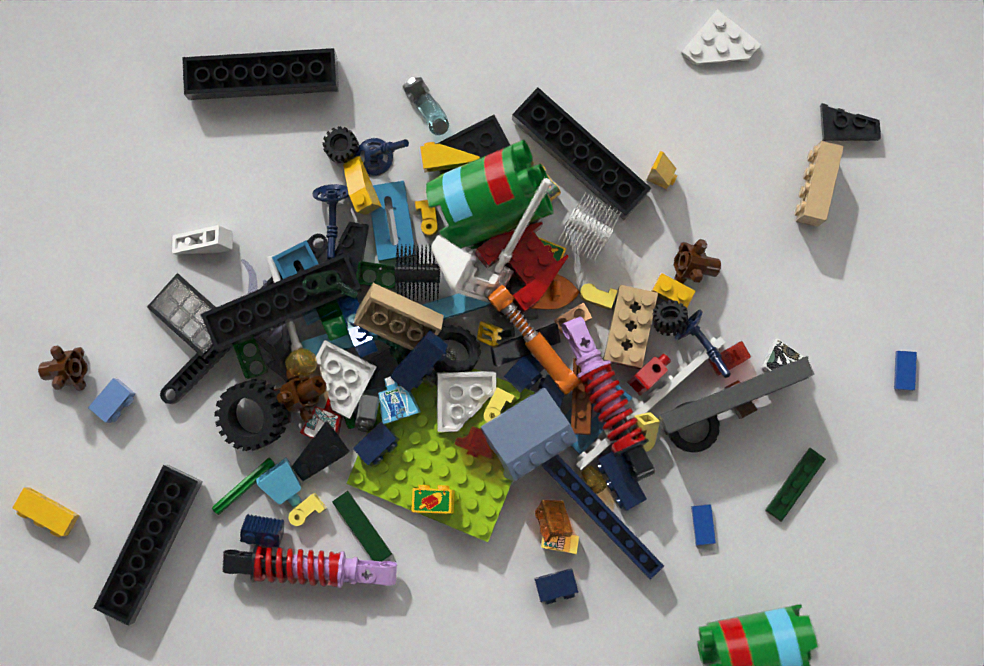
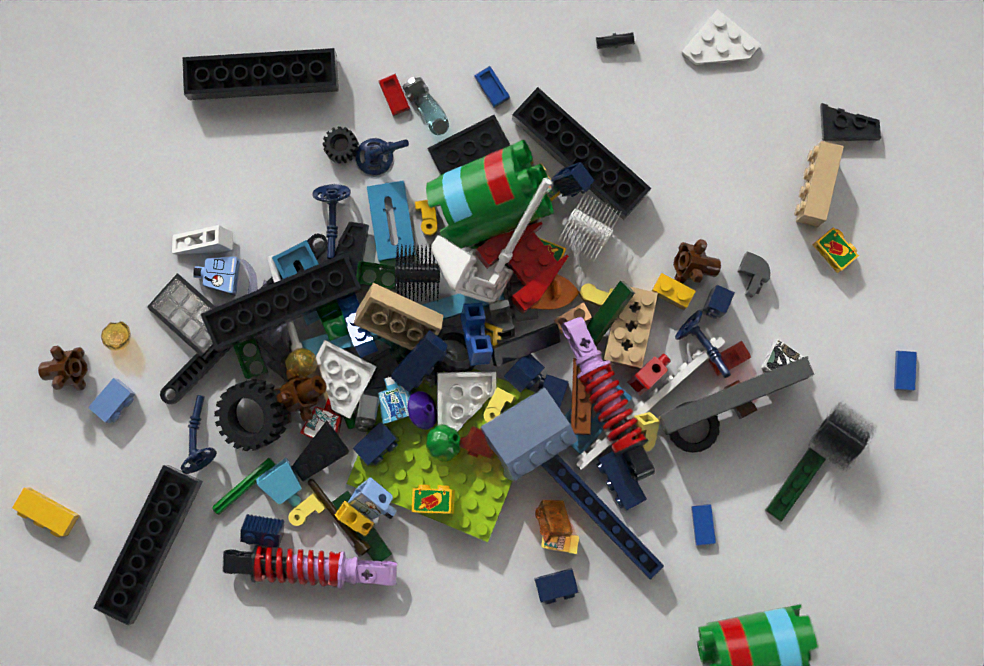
clear green beam [303,271,358,299] -> none
yellow slope [343,156,382,215] -> none
yellow slope [420,142,480,173] -> none
orange piece [487,285,581,395] -> none
clear yellow piece [581,465,607,494] -> none
yellow slope [646,151,678,189] -> none
black tyre [653,300,689,336] -> none
none -> clear yellow hair [101,321,131,351]
none -> dark blue dish [181,395,217,474]
none -> light blue torso [193,257,240,295]
none -> dark brown piece [308,479,371,557]
none -> yellow leg [335,501,375,536]
none -> light blue torso [348,477,397,519]
none -> red tile [378,74,410,116]
none -> dark purple dish [407,391,437,430]
none -> green plant [426,424,461,462]
none -> blue arch [460,303,493,366]
none -> blue tile [474,66,510,108]
none -> dark blue brick [551,162,594,197]
none -> dark green tile [580,280,635,346]
none -> black pin [596,32,635,49]
none -> dark blue brick [703,285,735,319]
none -> dark grey brick [737,251,771,298]
none -> black piece [808,402,877,472]
none -> brick [812,227,859,273]

